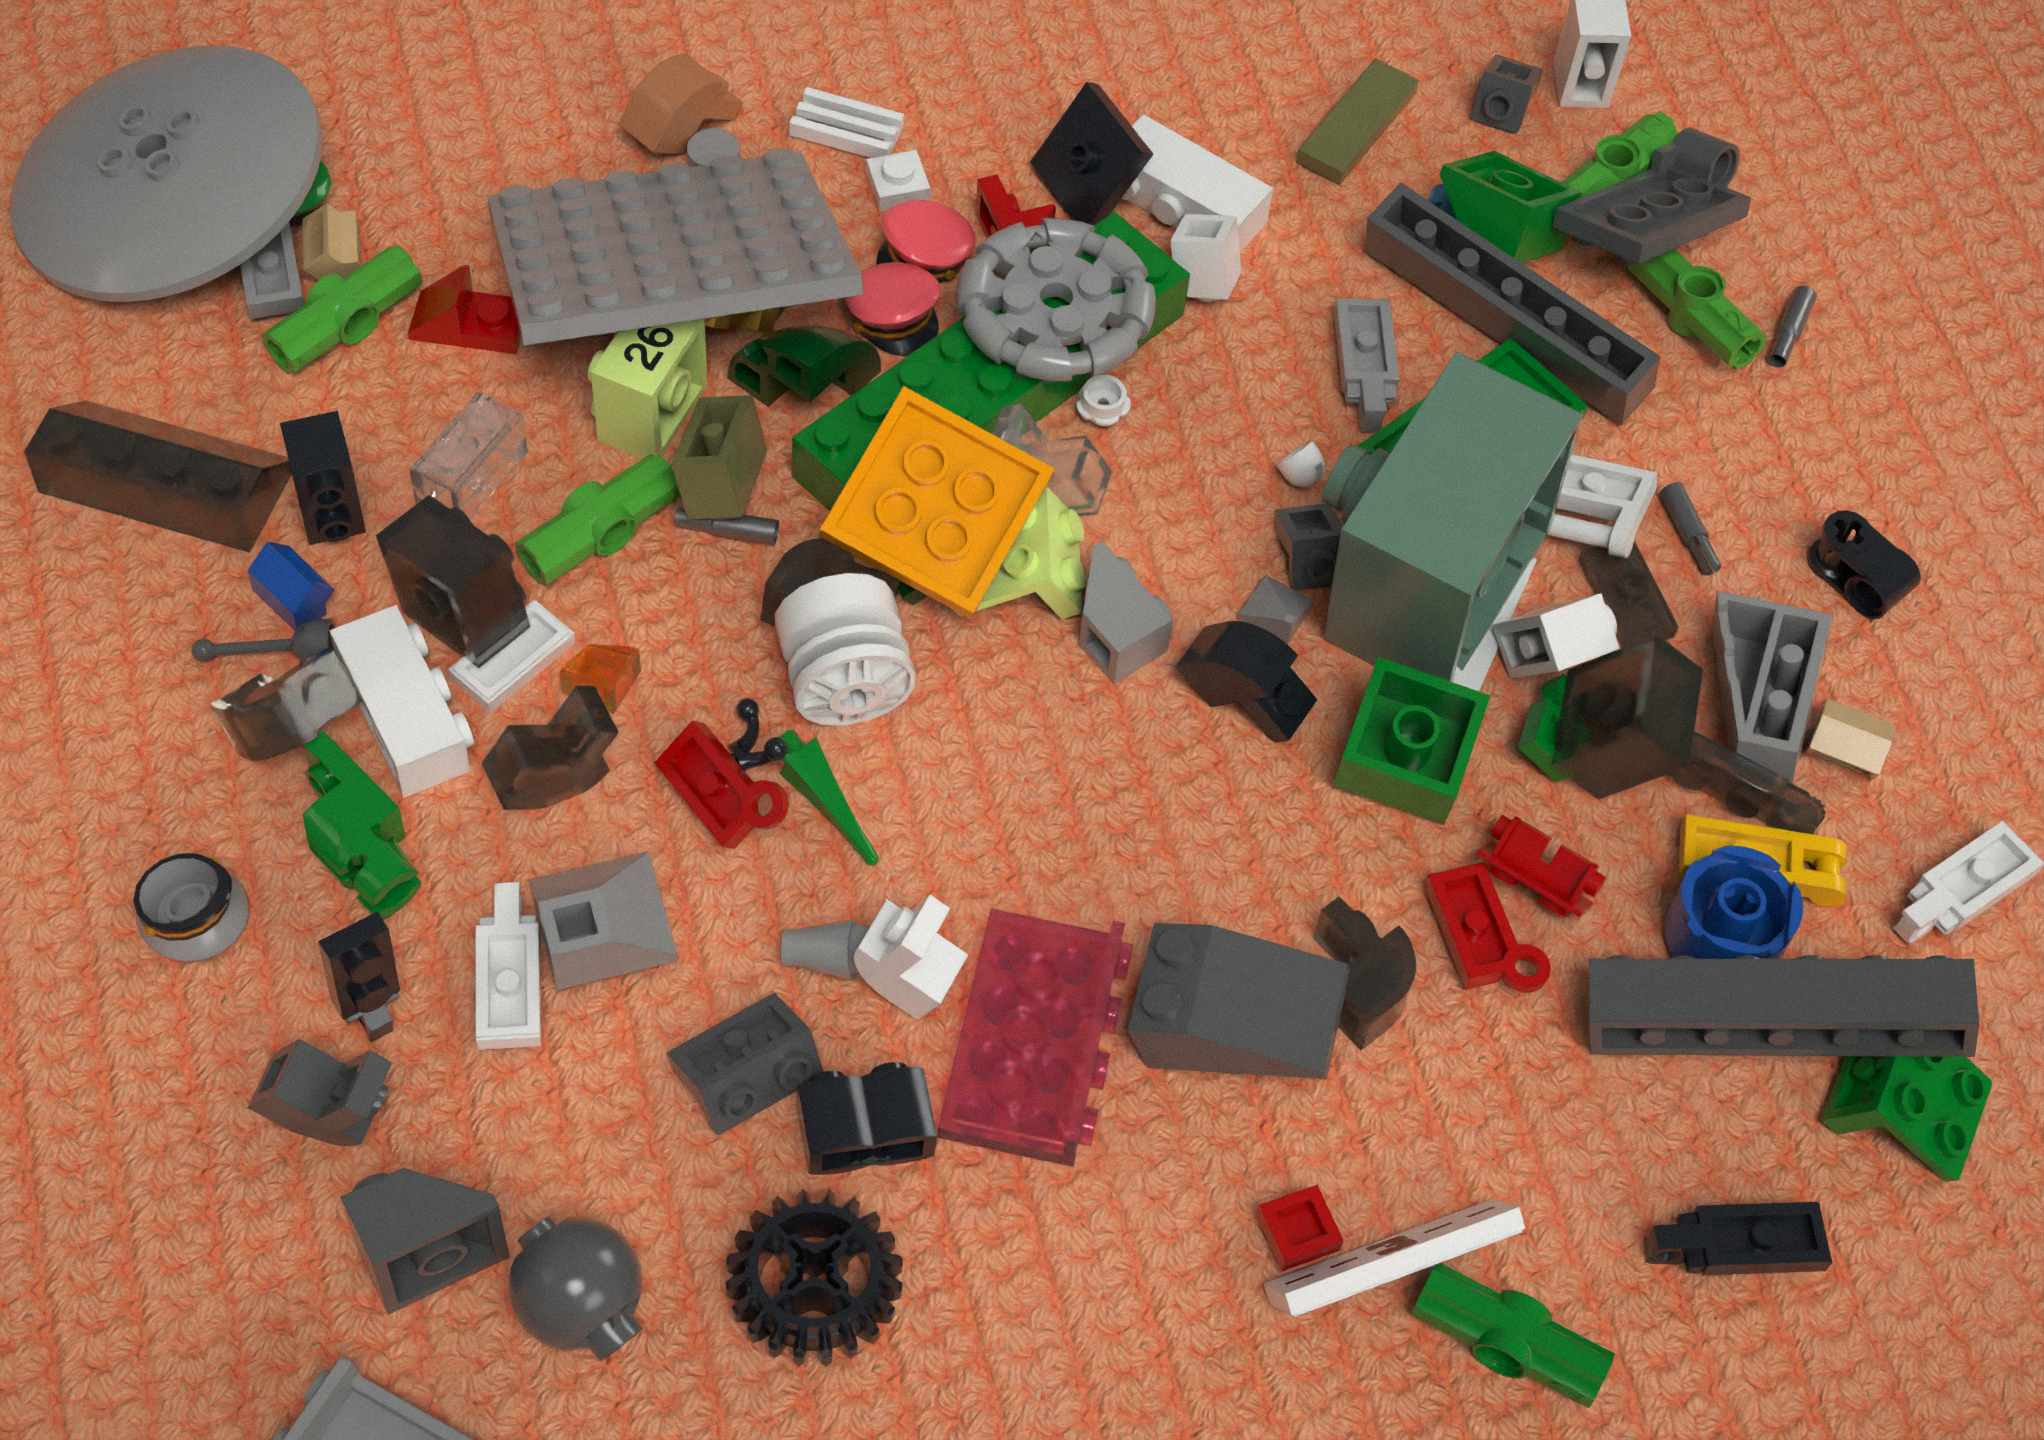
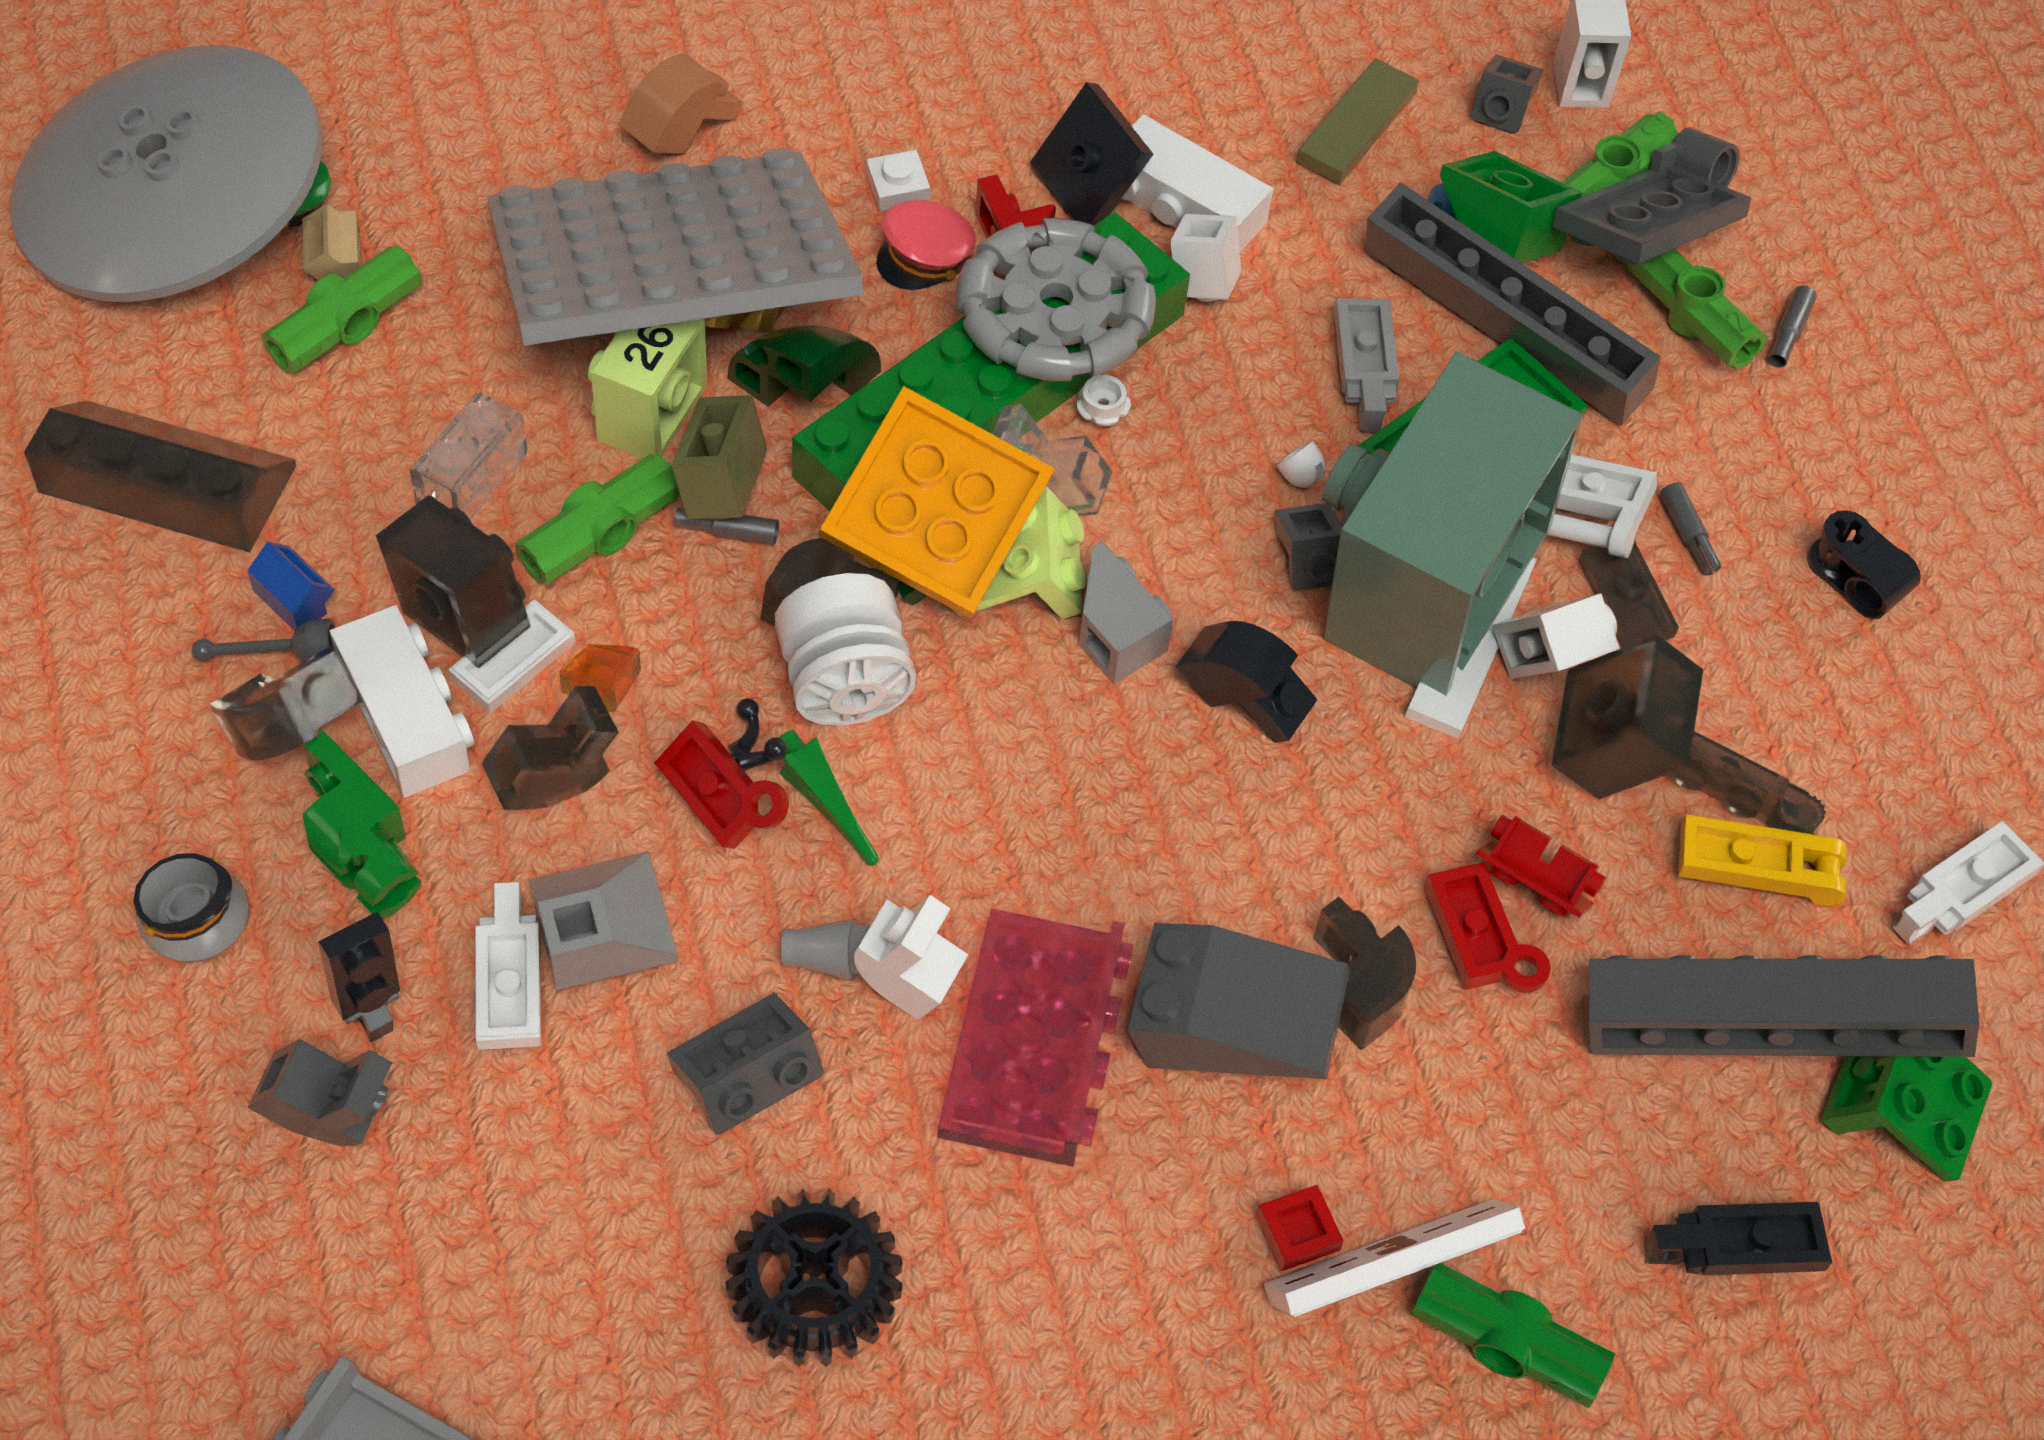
light grey plate [240,222,304,319] -> none
black brick [280,411,366,545] -> none
dark grey slope [341,1168,510,1315] -> none
red slope [408,265,521,354] -> none
dark grey brick [508,1216,643,1362] -> none
light grey tile [687,128,740,167] -> none
white tile [789,87,904,158] -> none
black brick [797,1062,937,1175] -> none
coral piece [845,262,940,356] -> none
light grey slope [1237,575,1315,644] -> none
green brick [1332,657,1491,825] -> none
green plate [1517,674,1589,782] -> none
blue brick [1664,846,1803,959] -> none
light grey wedge [1711,591,1833,792] -> none
tan piece [1805,699,1896,779] -> none

